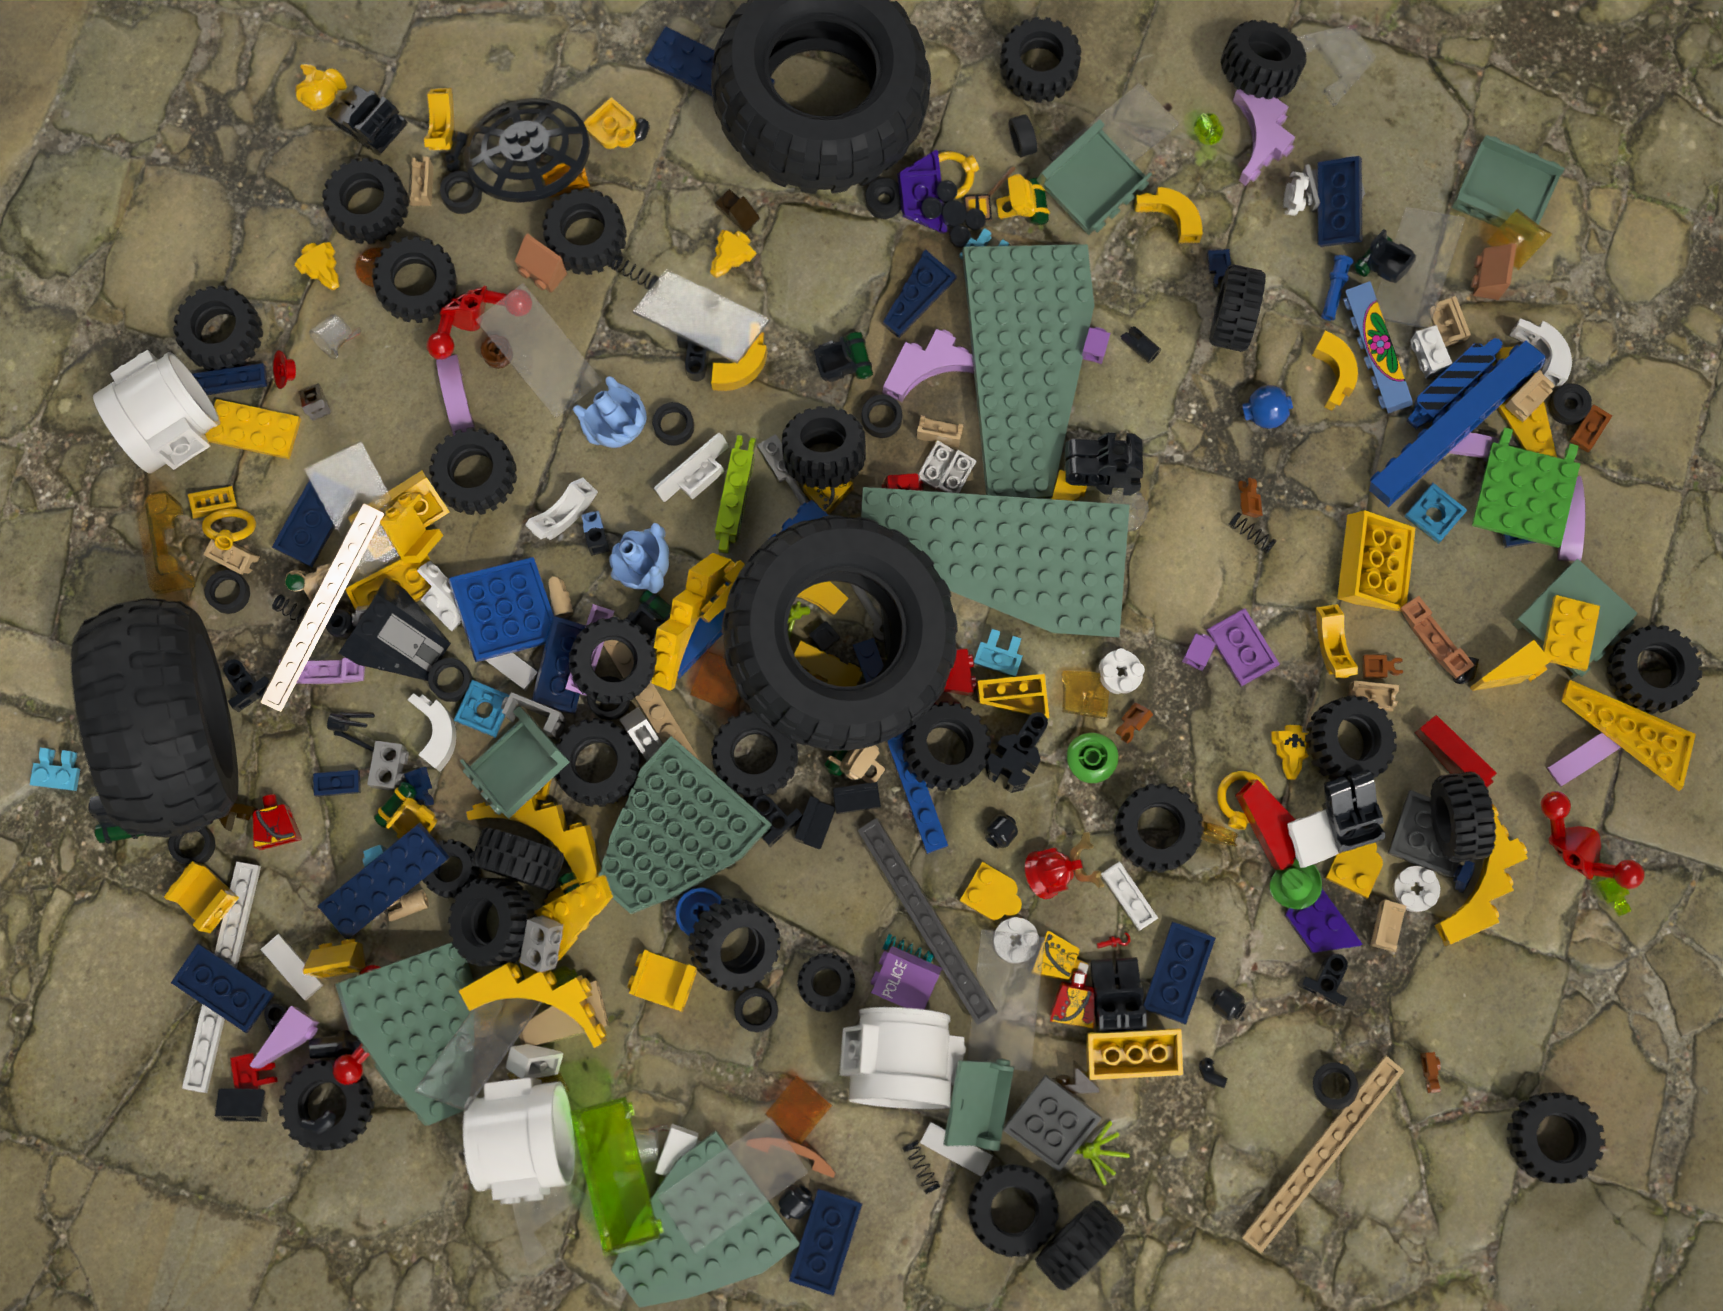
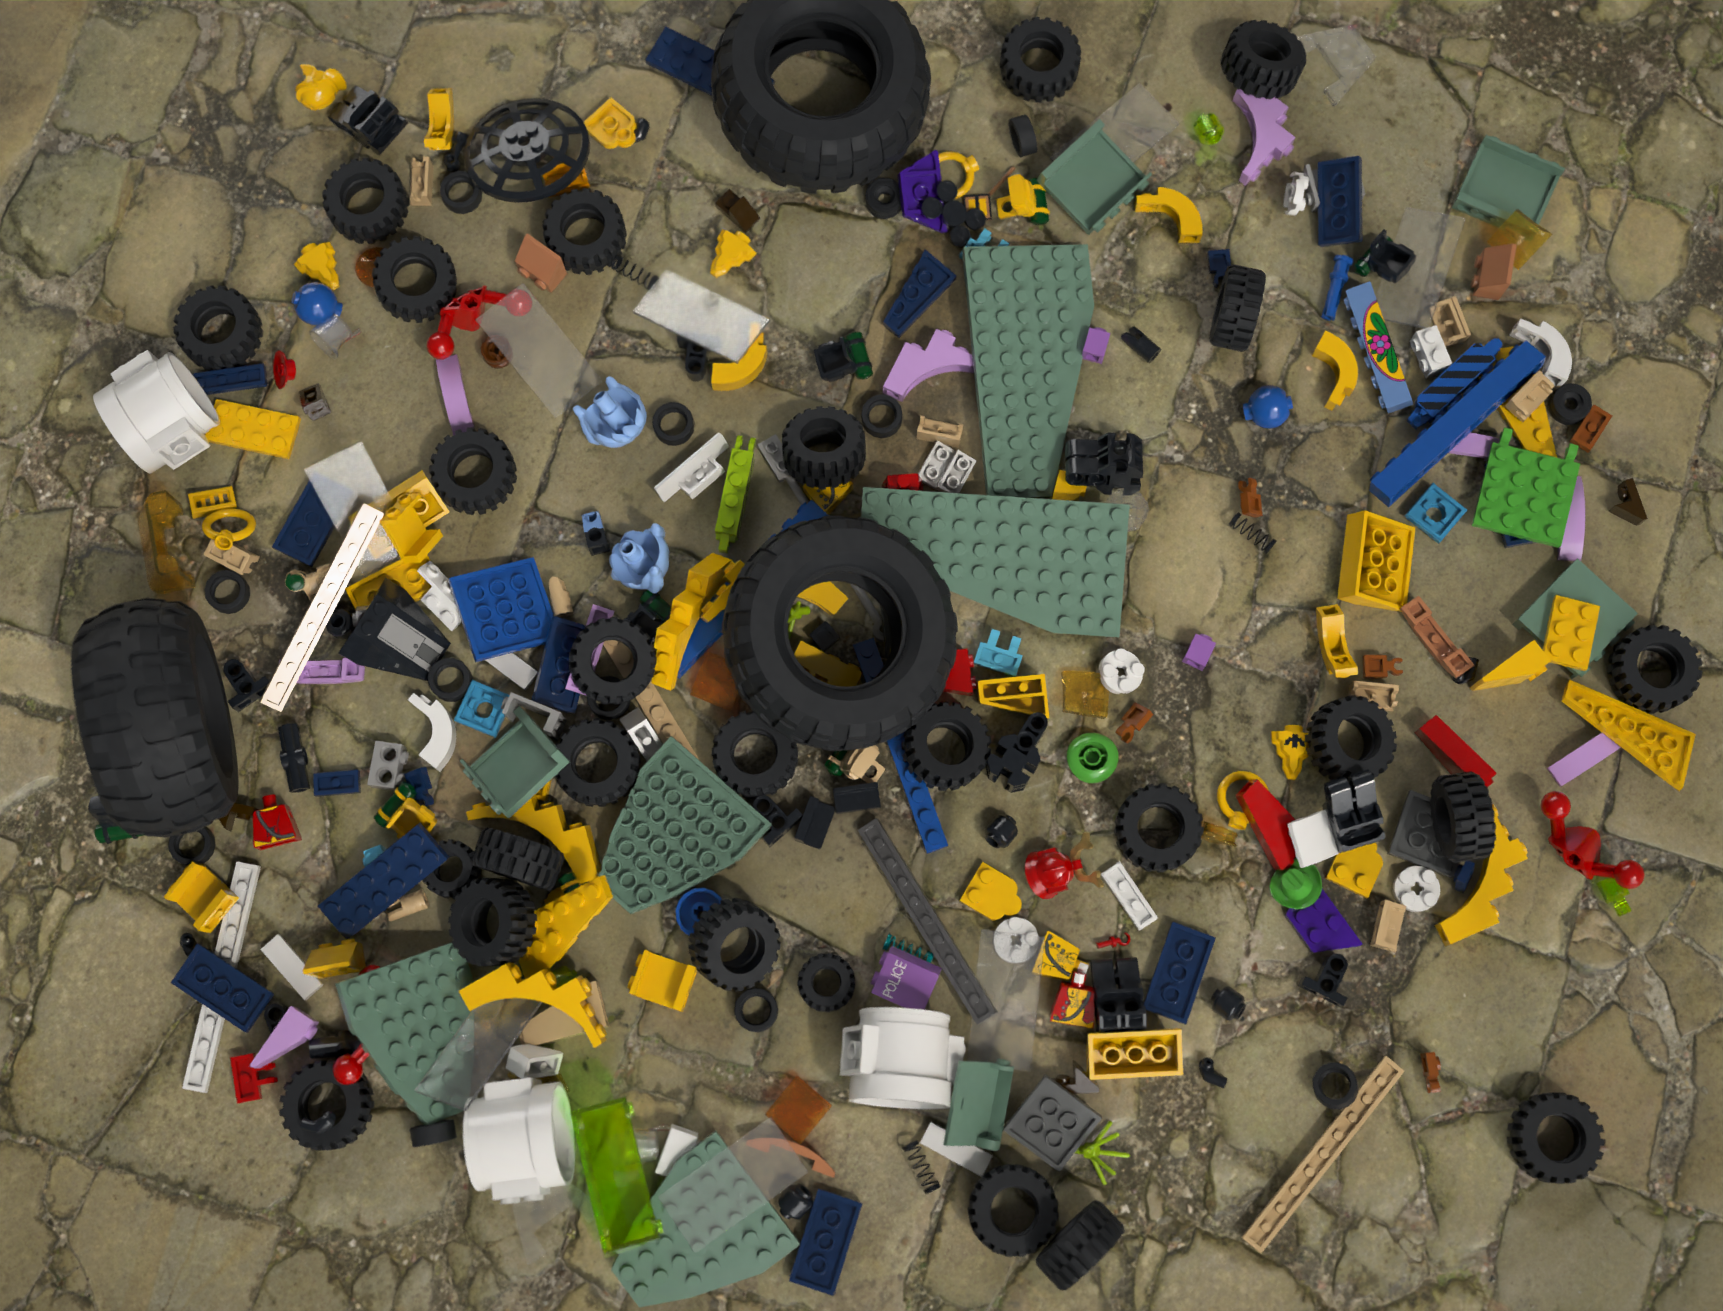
medium azure plate [30,748,80,791] -> none
black panel [215,1088,268,1122] -> none
black piece [272,594,305,624] -> none
black plant [327,712,375,752] -> none
light grey brick [520,915,563,972] -> none
white arch [526,478,598,540] -> none
medium lavender tile [1206,608,1280,687] -> none
none -> black arm [180,933,210,957]
none -> black piece [278,723,310,793]
none -> blue brick [292,282,343,326]
none -> black tyre [409,1119,457,1147]
none -> dark brown slope [1609,478,1648,526]

